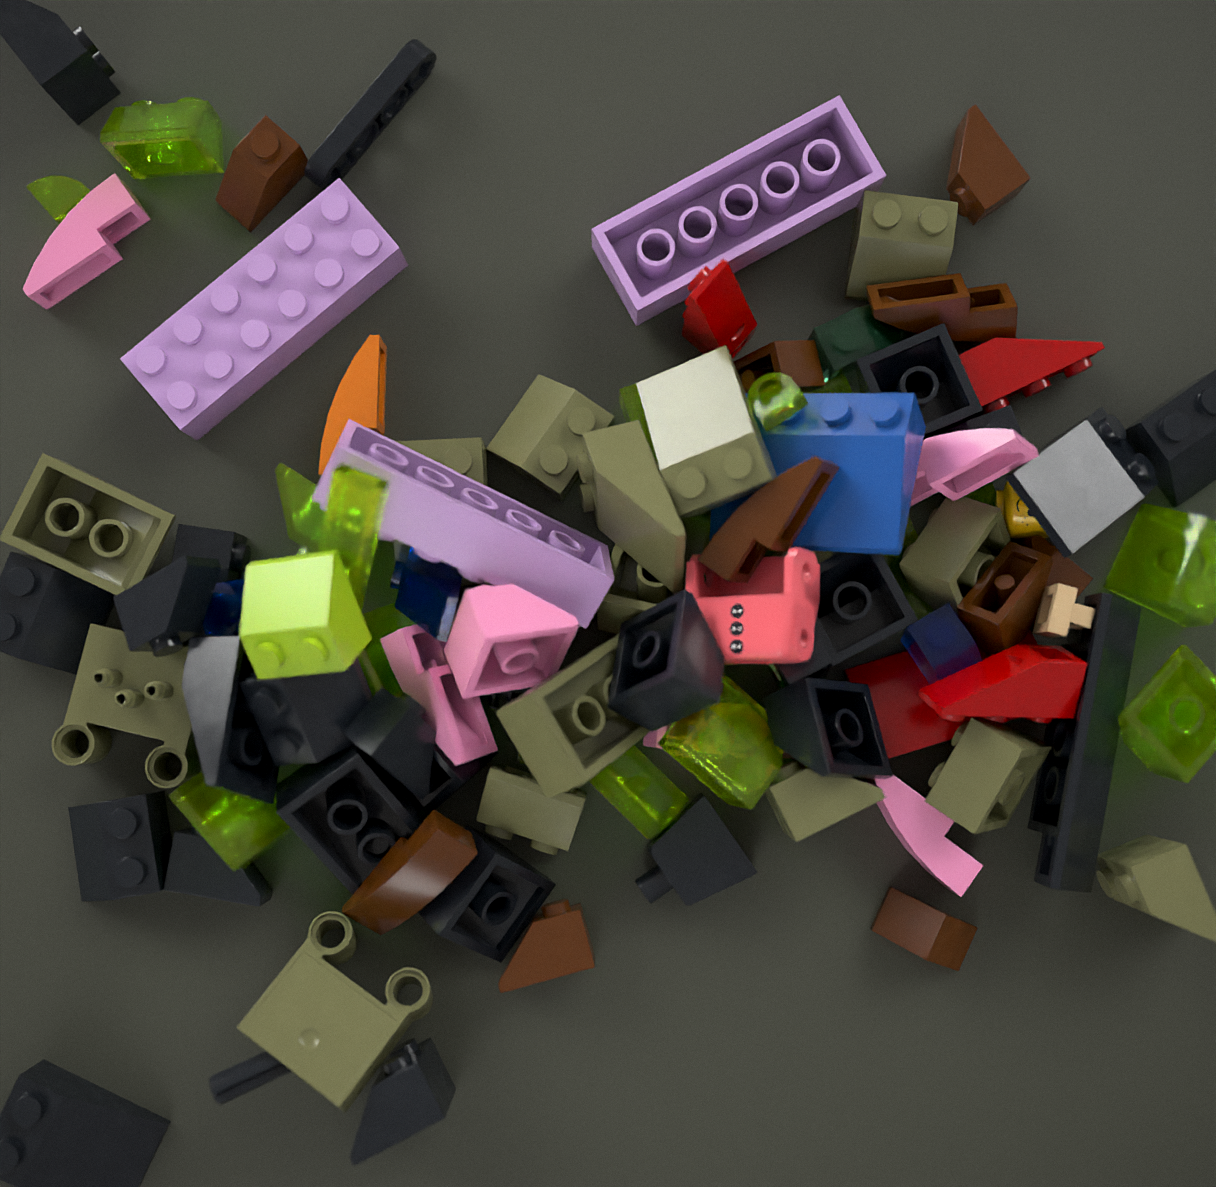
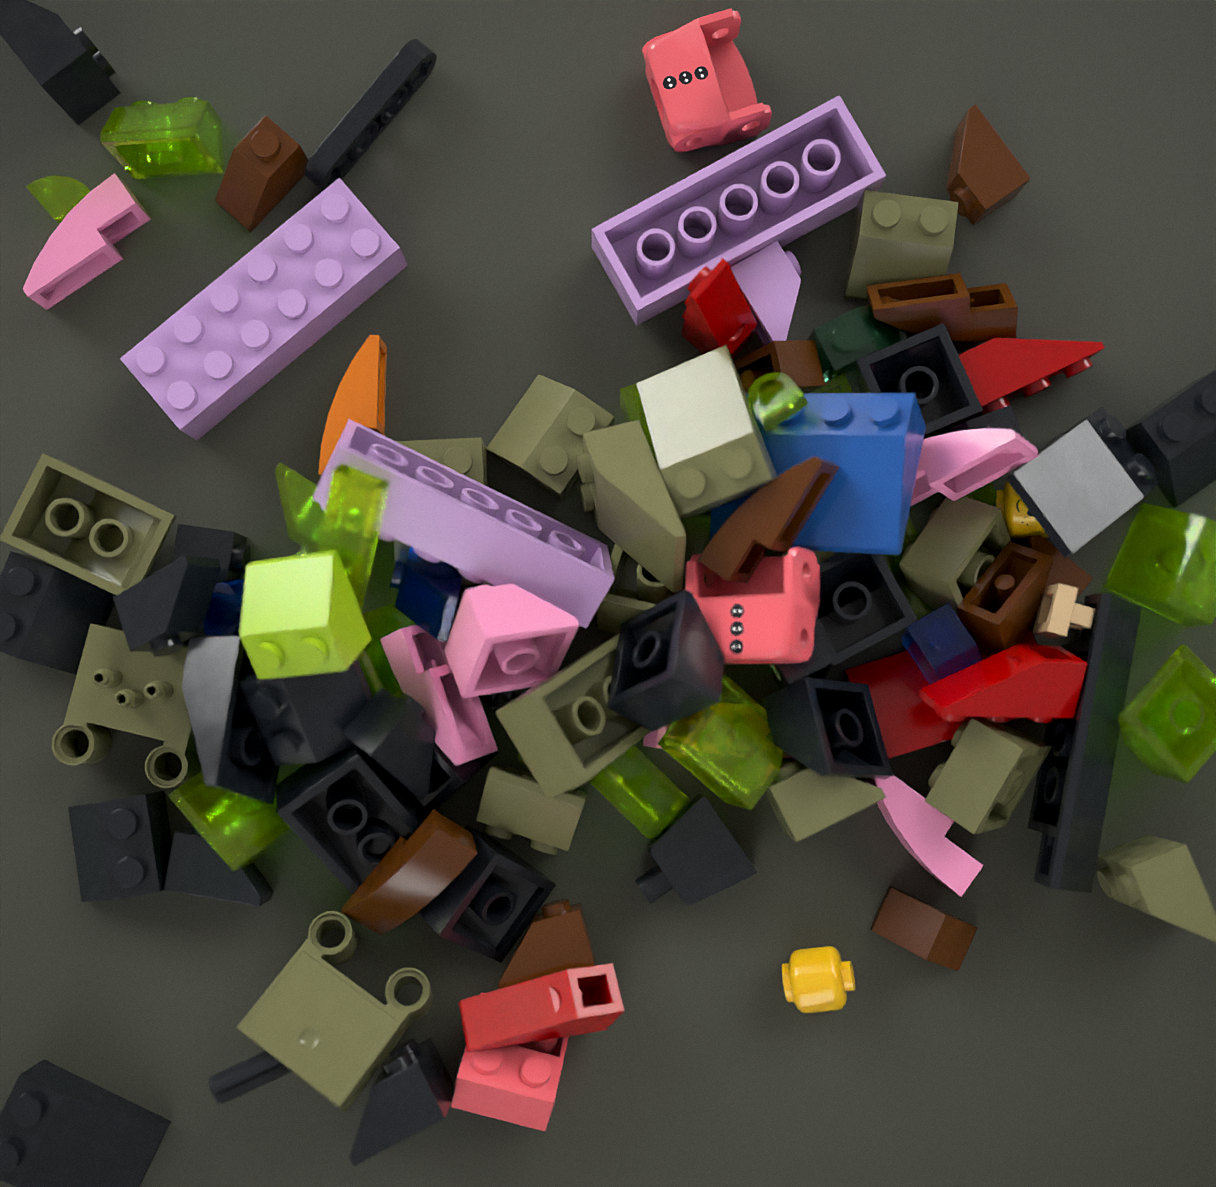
none -> coral slope [451,992,569,1132]
none -> red slope [459,963,624,1052]
none -> coral piece [642,8,772,152]
none -> lavender slope [731,241,802,346]
none -> yellow head [782,946,855,1013]

